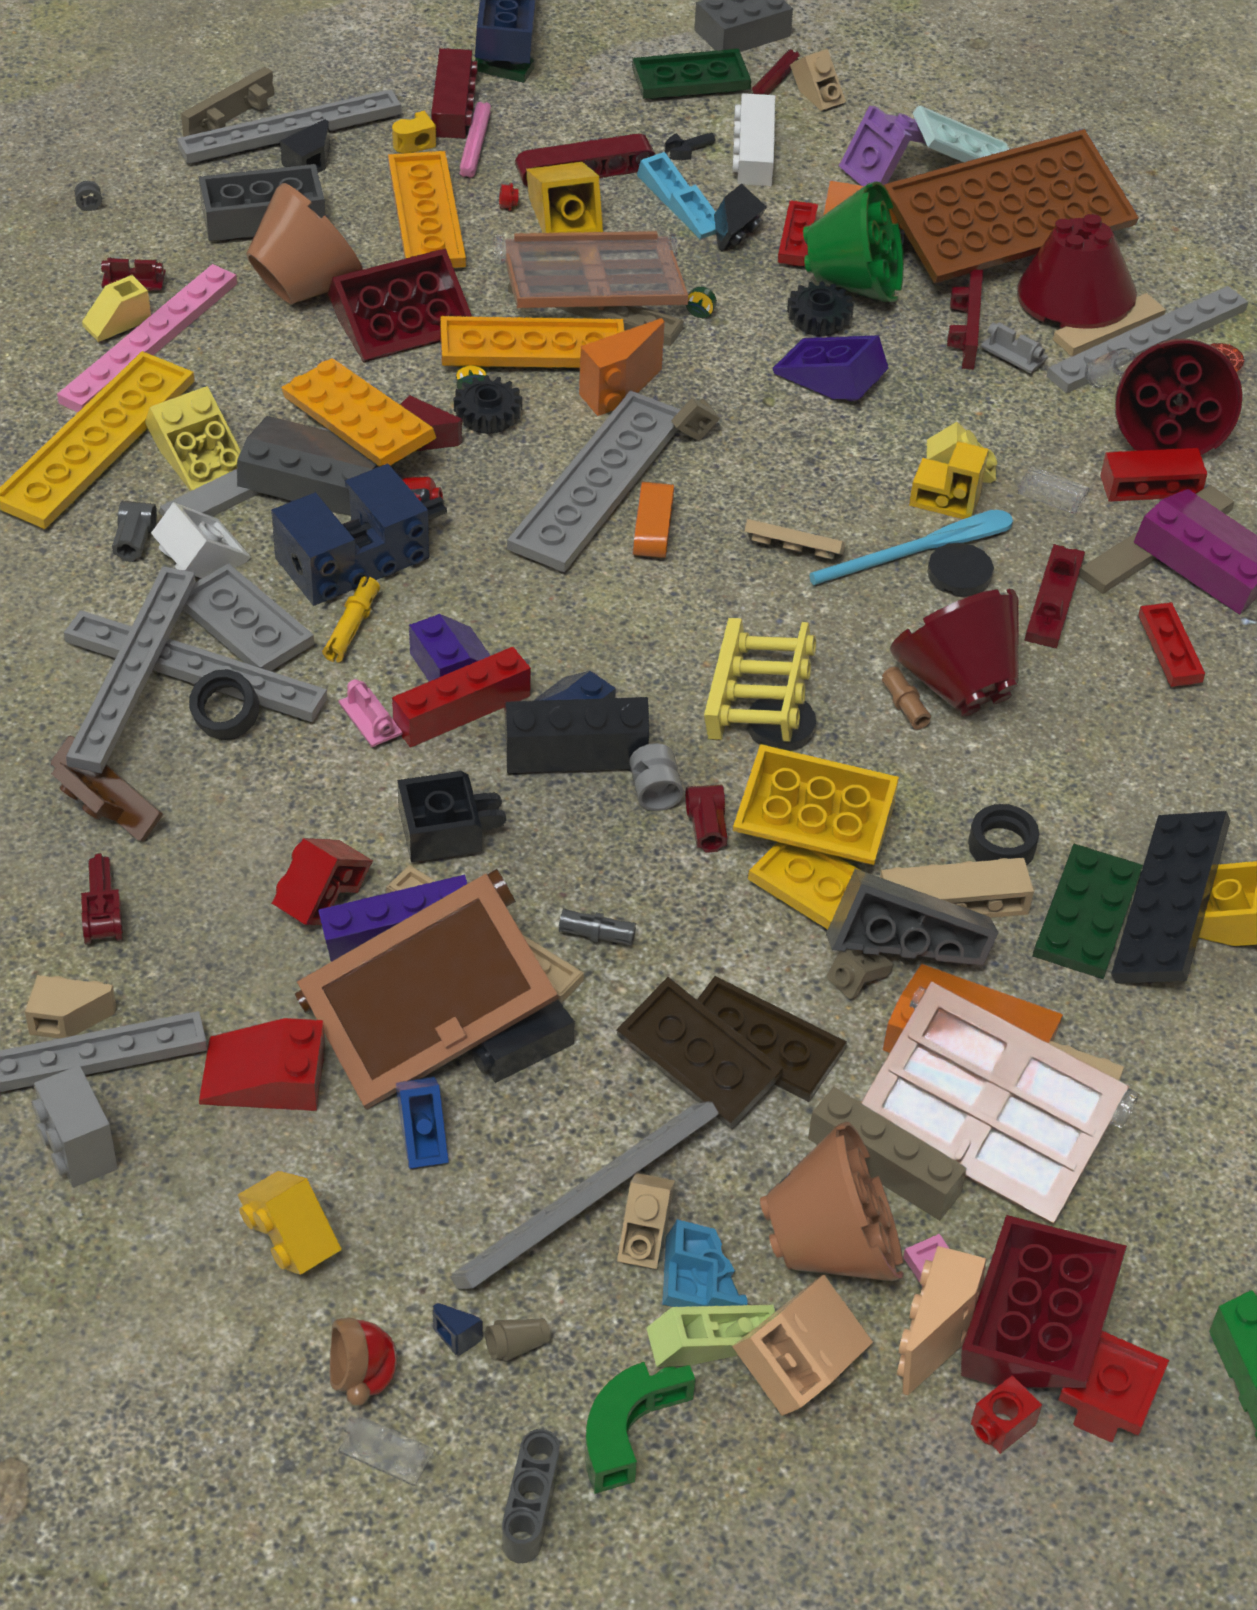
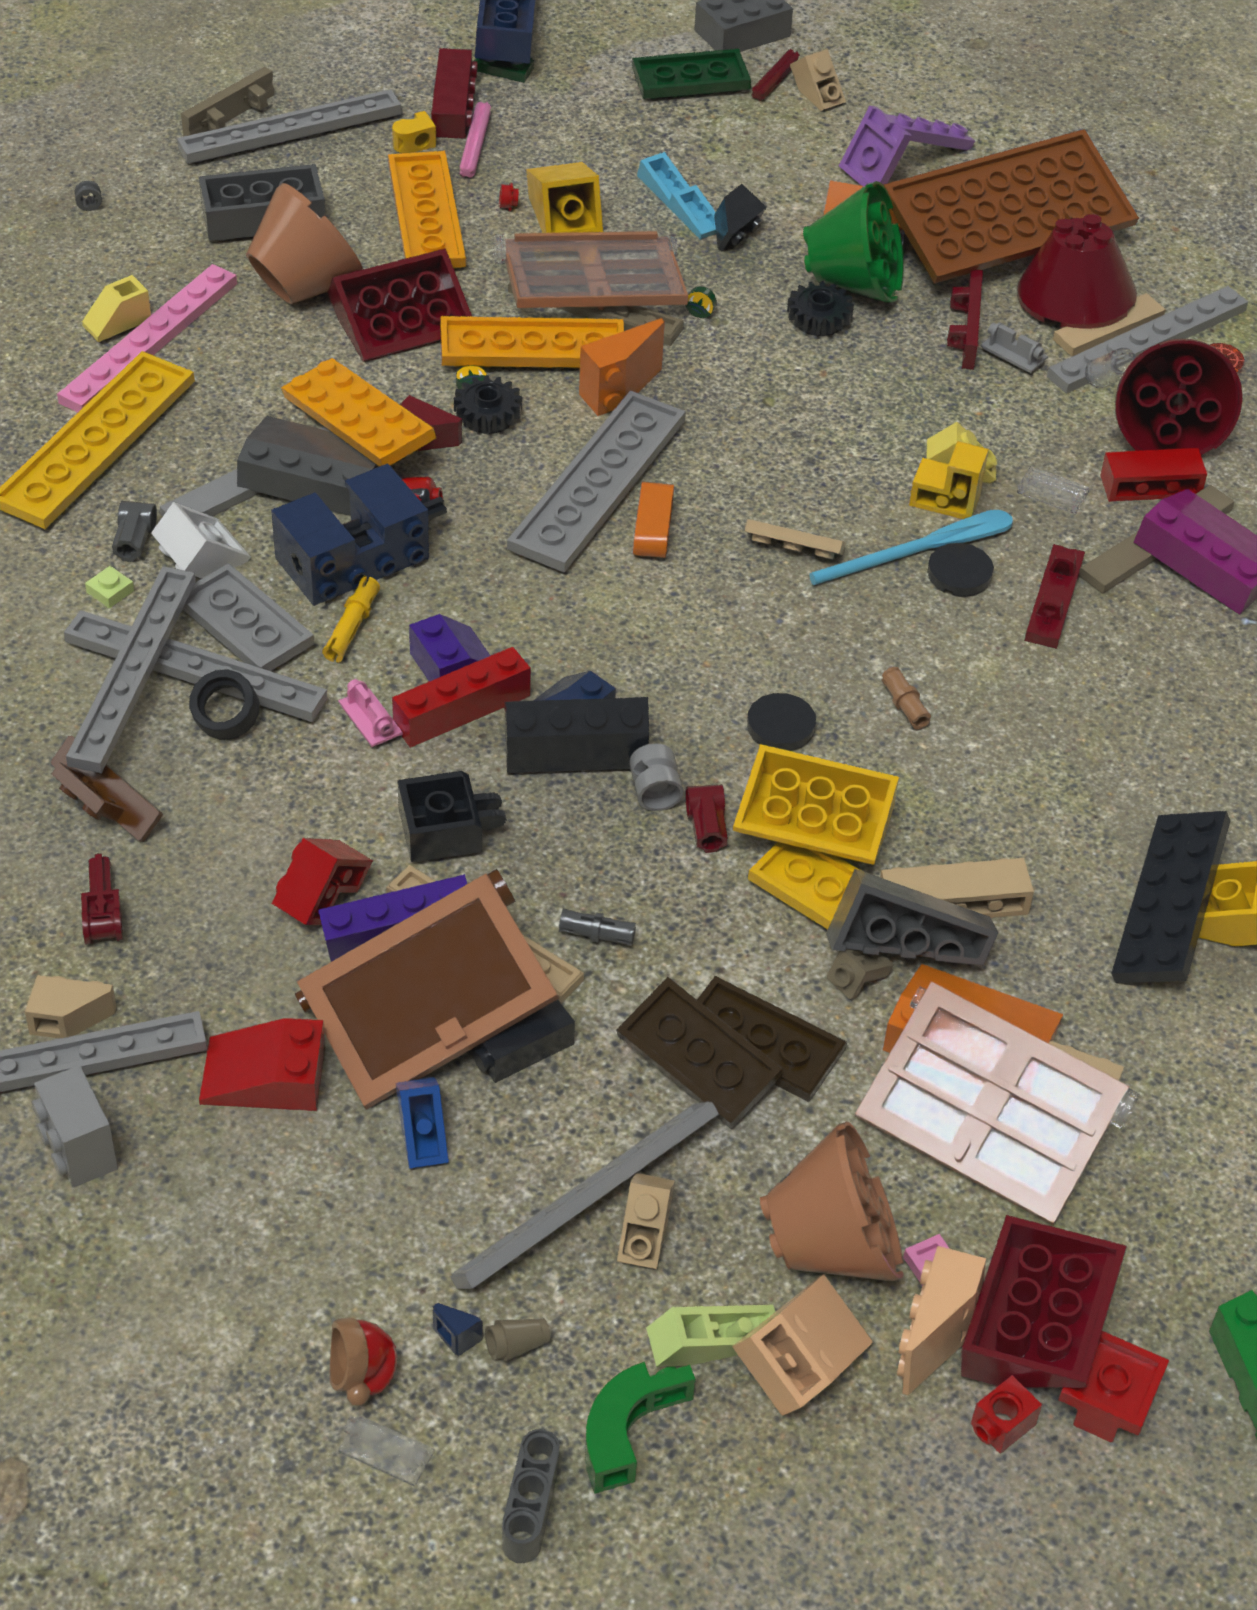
dark red hinge [101,257,166,291] -> none
light yellow slope [145,386,241,491] -> none
yellow brick [238,1171,342,1275] -> none
black slope [280,119,330,173] -> none
dark red beam [515,134,656,187] -> none
dark azure slope [662,1219,748,1307] -> none
black bar [665,132,715,160] -> none
dark tan bracket [671,398,720,441] -> none
light yellow fence [704,618,816,742] -> none
white brick [732,93,775,186] -> none
dark purple slope [772,335,889,401] -> none
red plate [777,200,818,266] -> none
dark tan brick [808,1087,967,1221] -> none
dark red cone [890,589,1019,717] -> none
light aqua tile [913,106,1010,162] -> none
black tyre [968,804,1039,866] -> none
dark green plate [1032,843,1143,980] -> none
red plate [1138,602,1205,687] -> none
none -> yellowish green plate [85,566,134,609]

